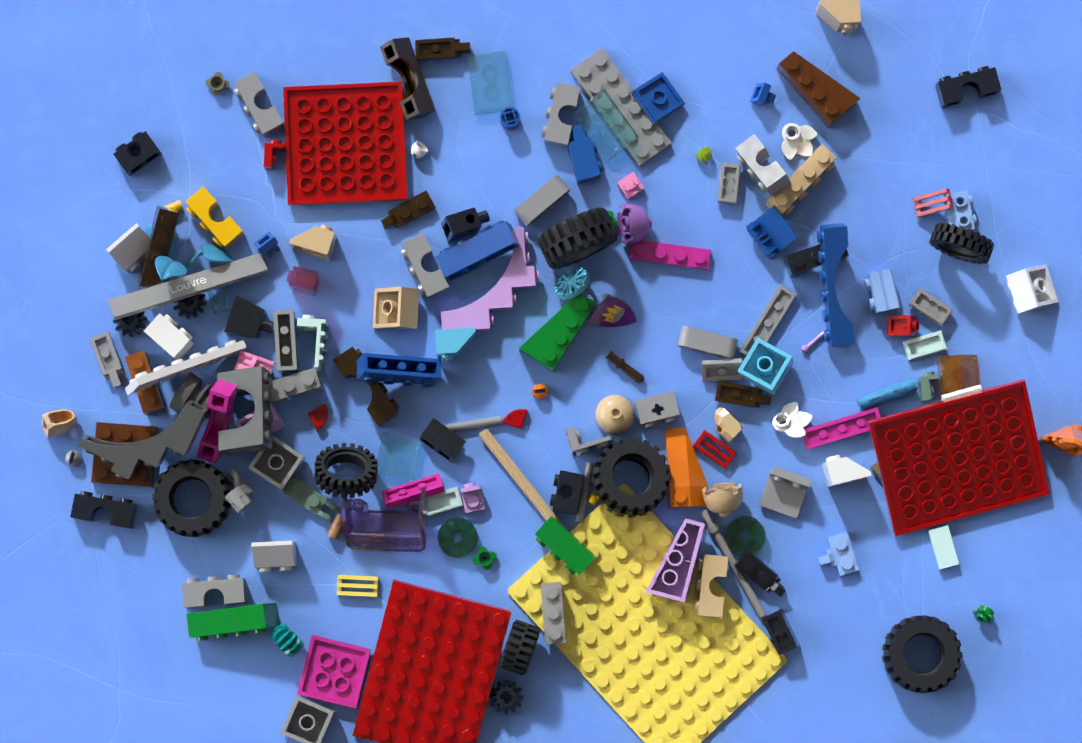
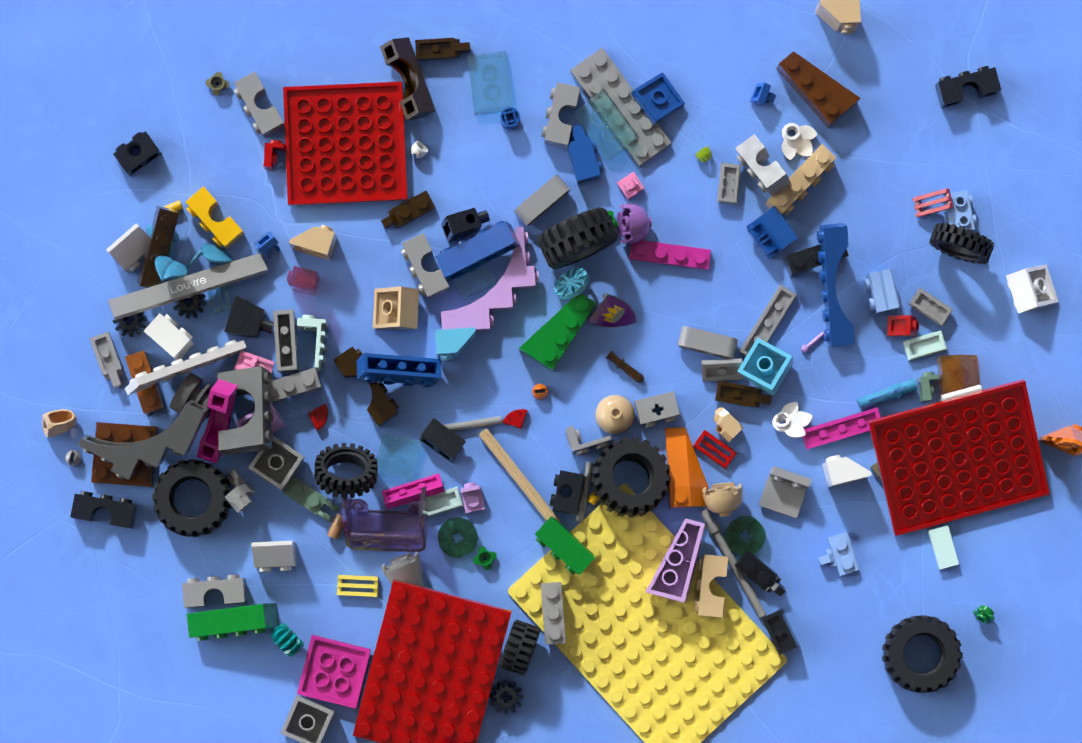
none -> light grey cone [381,552,424,587]

